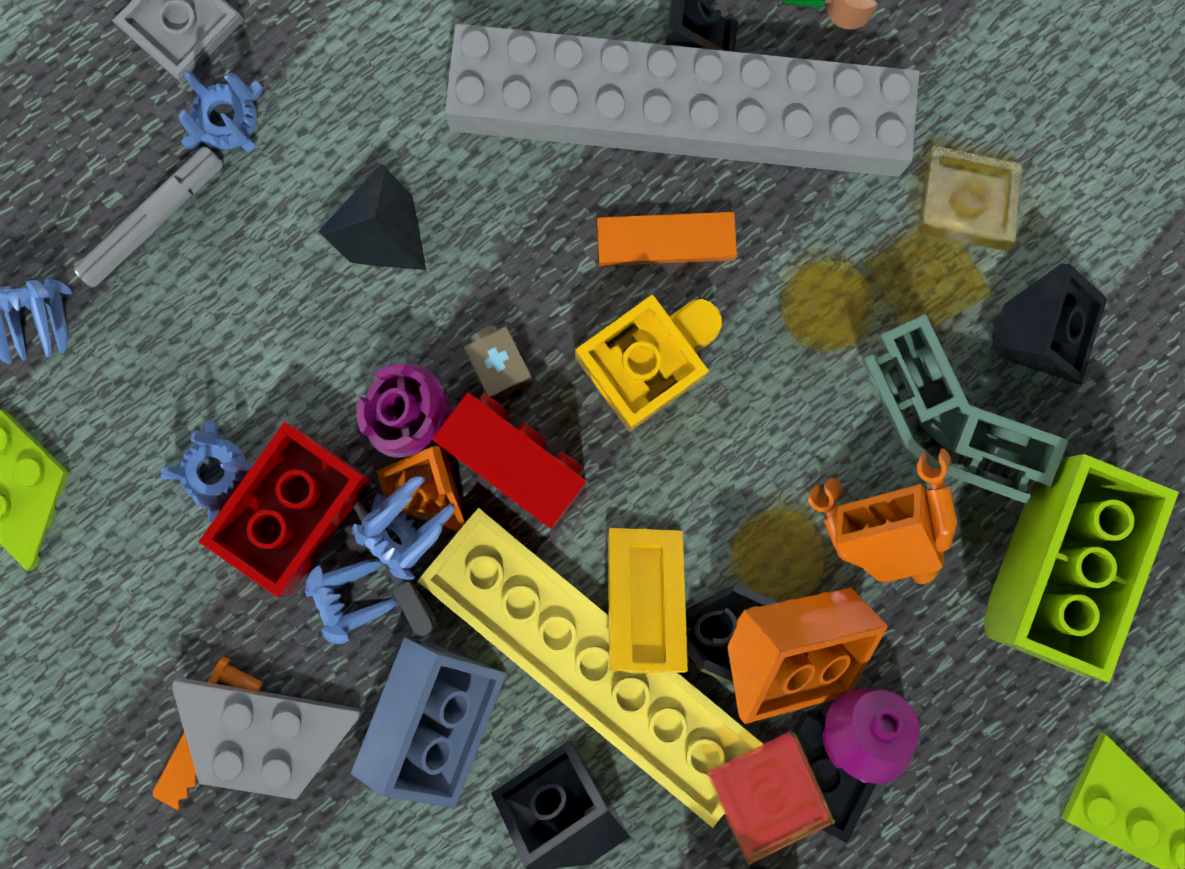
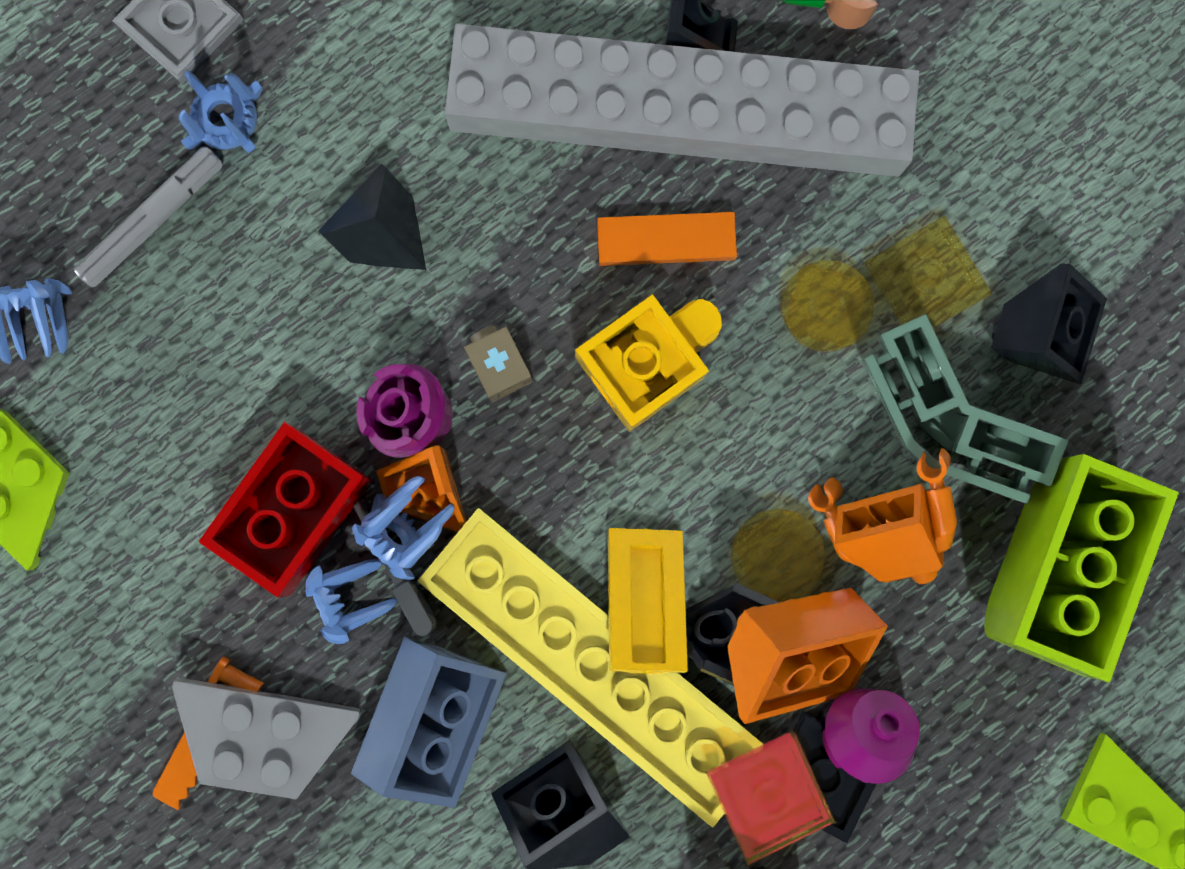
medium blue piece [160,421,254,521] -> none
red brick [432,393,587,530] -> none
clear yellow tile [918,146,1022,251] -> none

